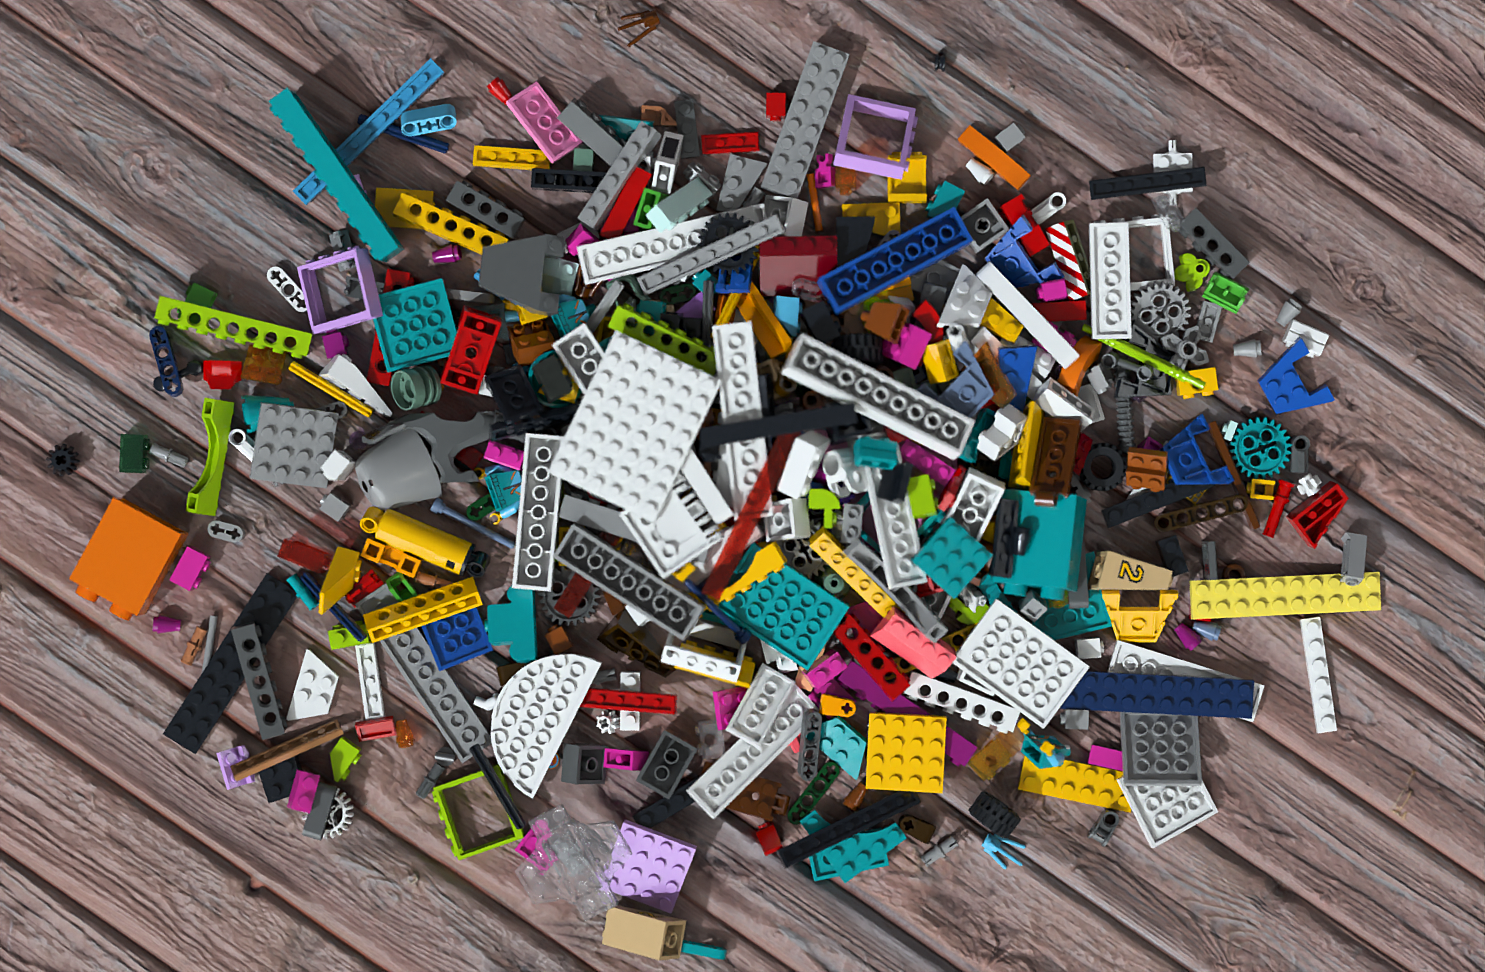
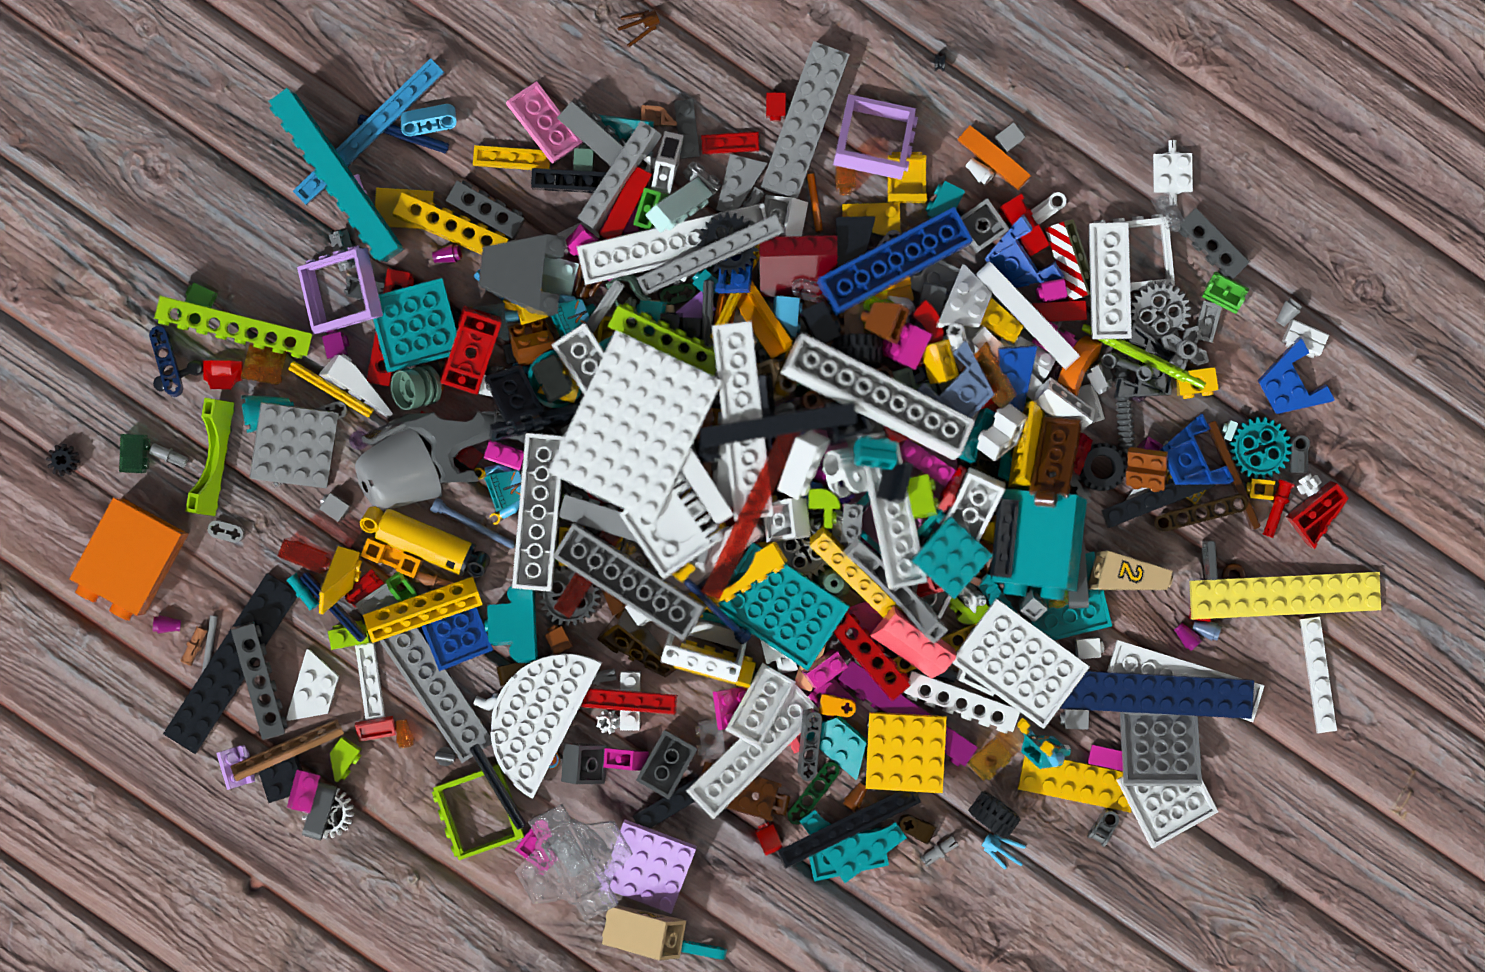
dark pink brick [170,546,211,591] -> none
white piece [229,429,255,461] -> none
white beam [267,267,307,312] -> none
white brick [320,450,356,481] -> none
dark grey axle [416,762,446,799] -> none
light grey beam [445,288,495,304] -> none
dark green beam [466,494,496,520] -> none
red cone [486,76,513,105] -> none
dark pink plate [815,153,835,189] -> none
black cone [1014,526,1033,556] -> none
black tile [1089,167,1207,200] -> none
yellow wing [1102,590,1178,642] -> none
black brick [1155,535,1189,577] -> none
lime plate [1174,253,1210,292] -> none
light grey cone [1233,339,1262,358] -> none
light grey window [1340,532,1367,586] -> none

